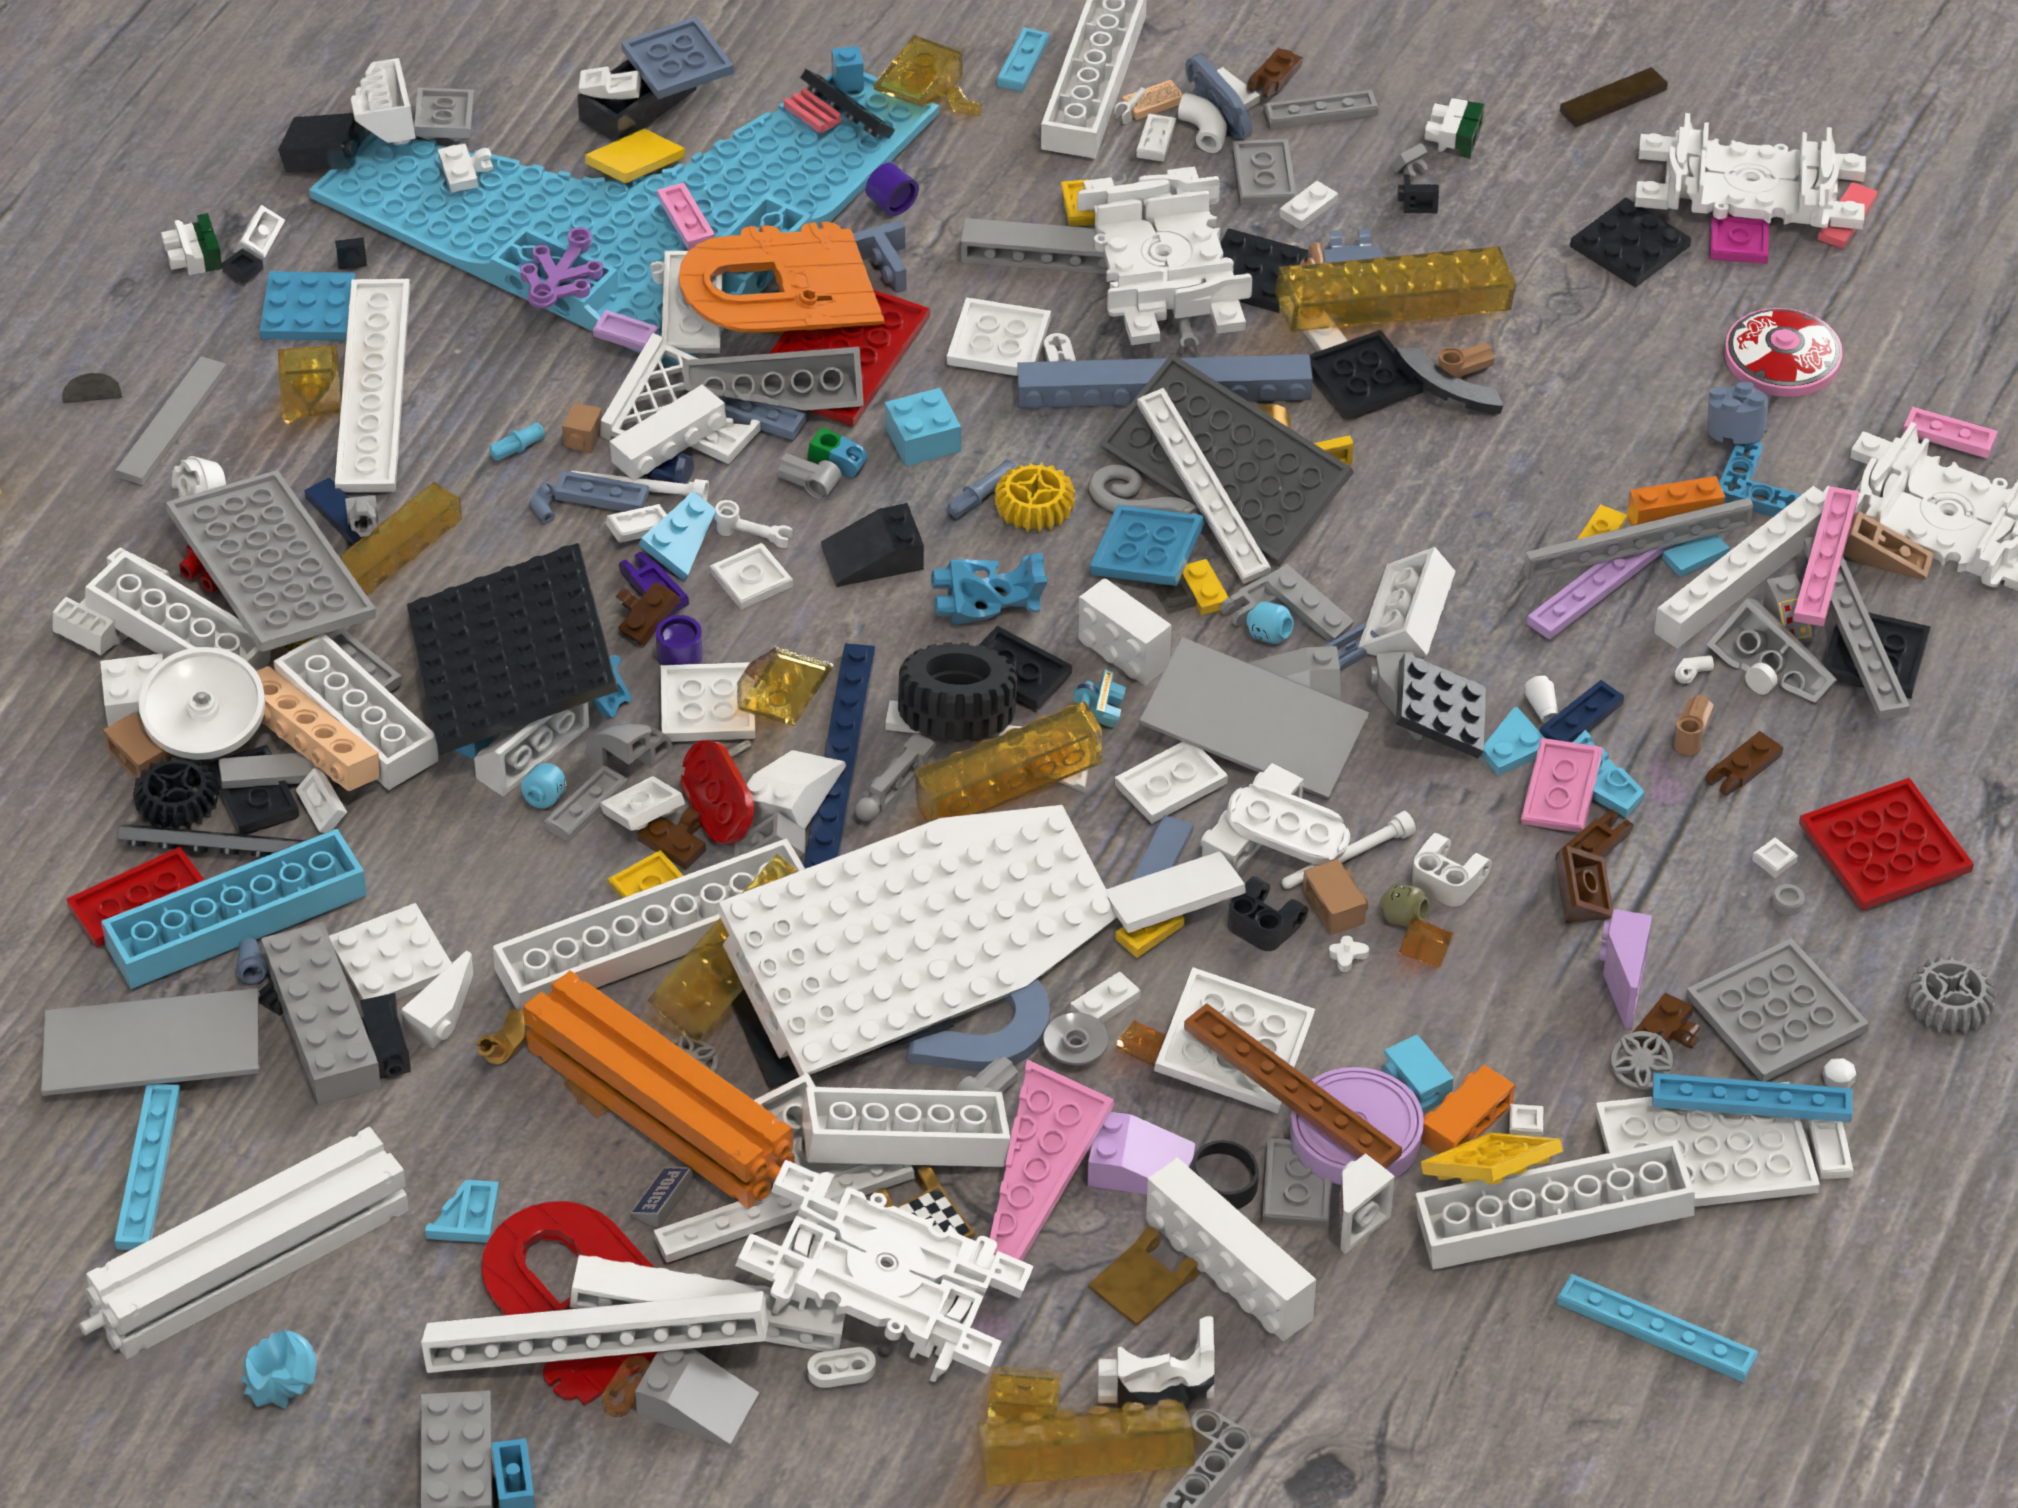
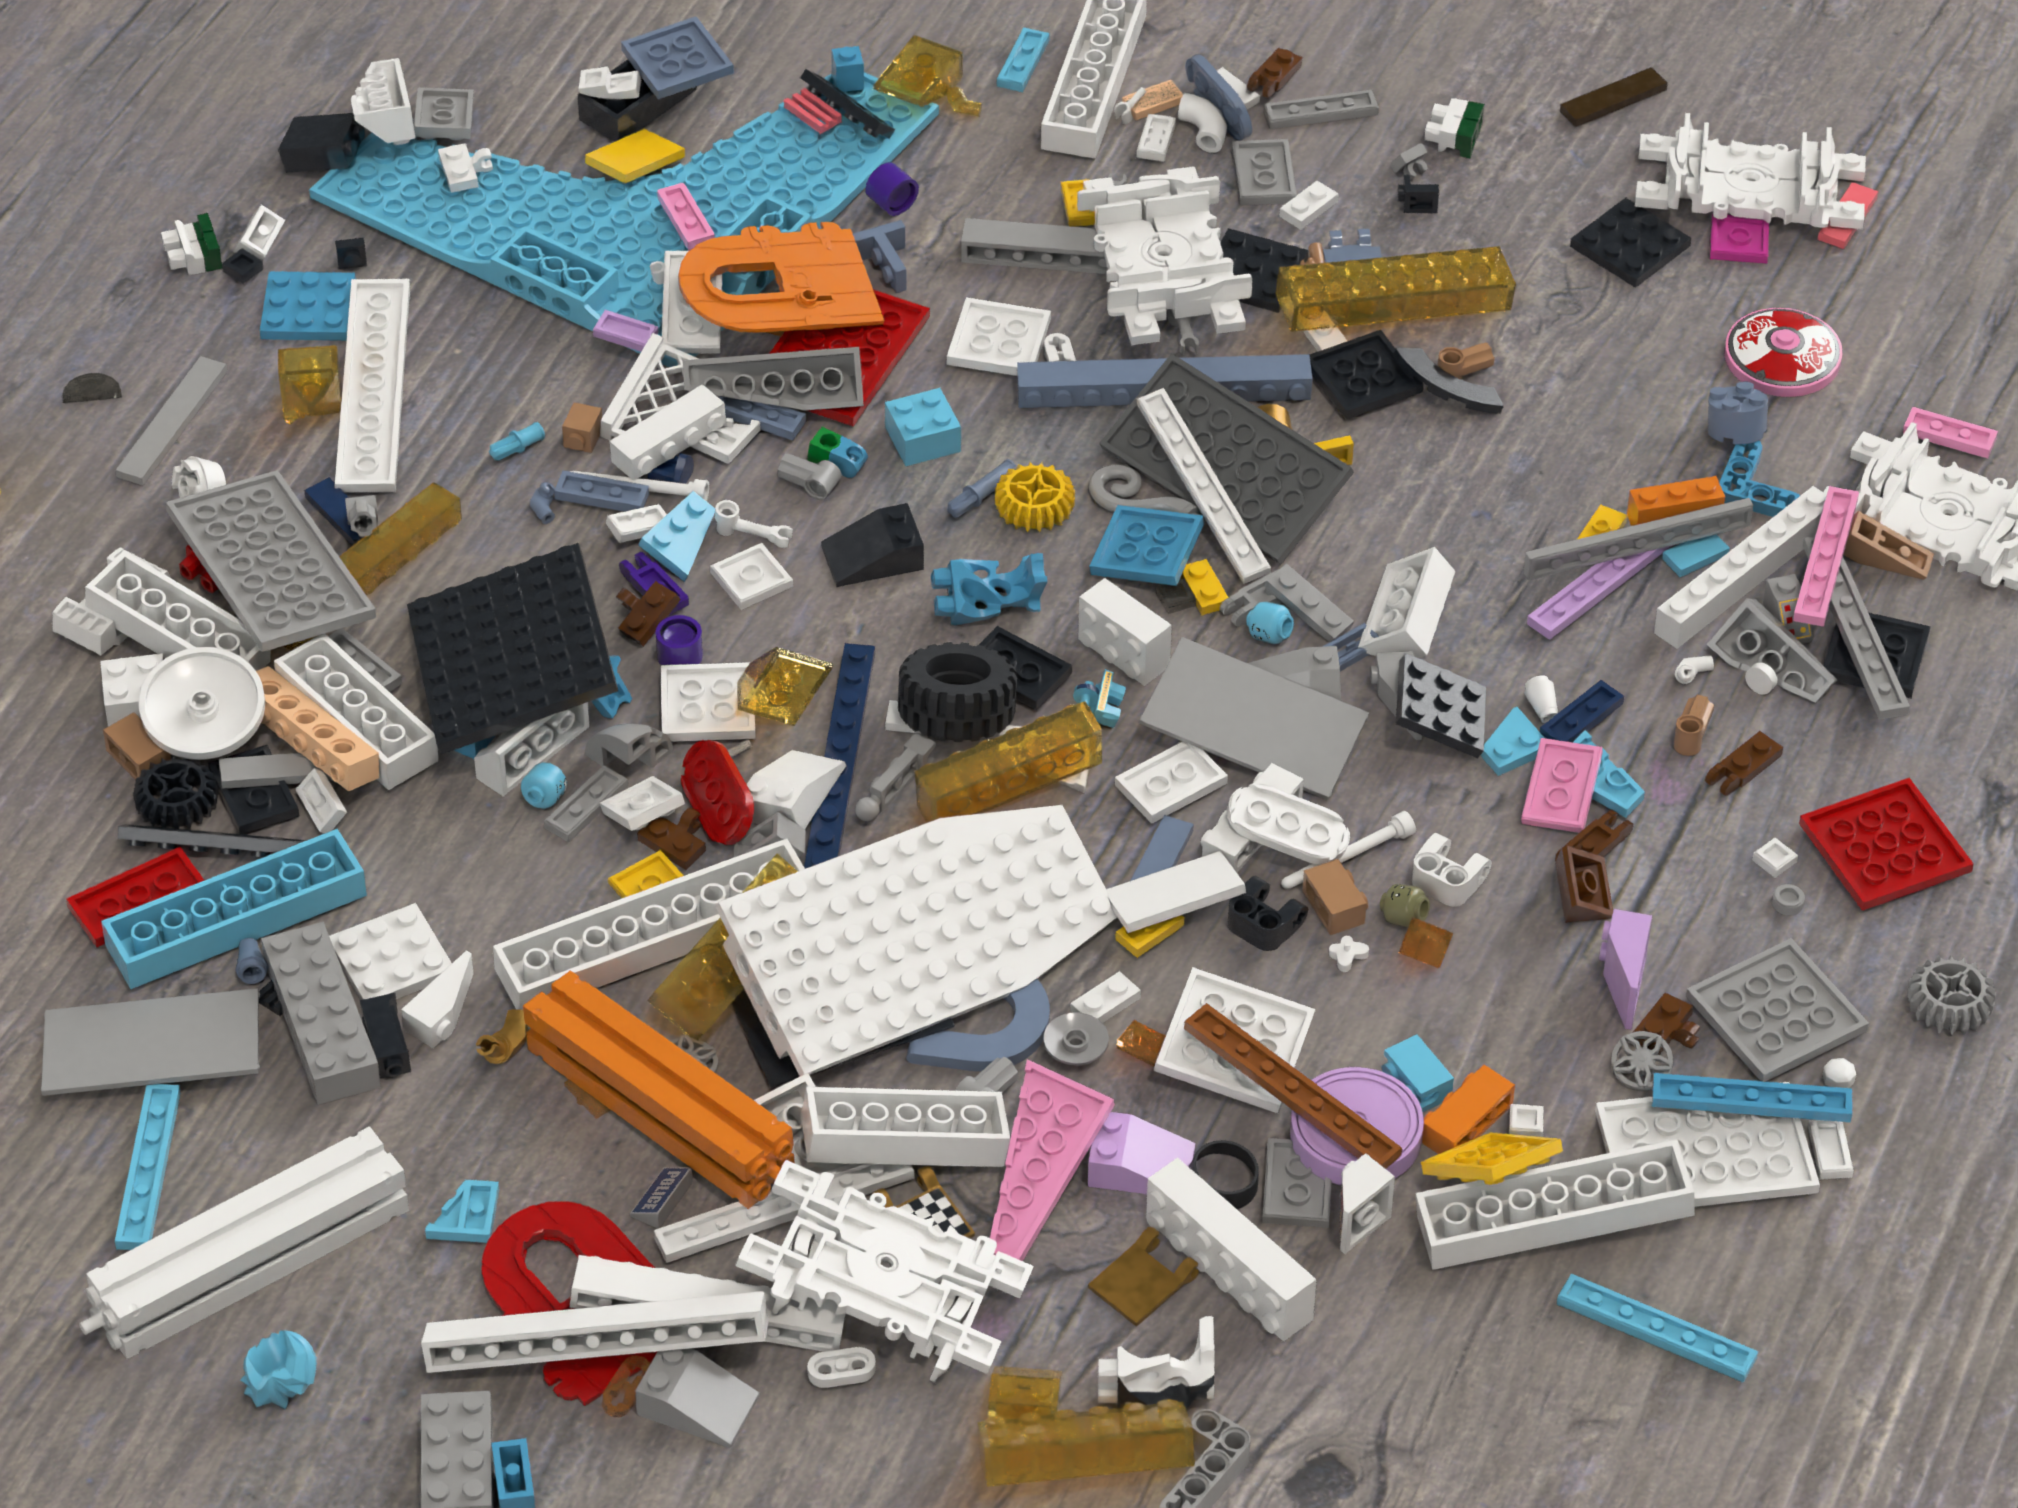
medium lavender plant [520,227,603,309] -> none

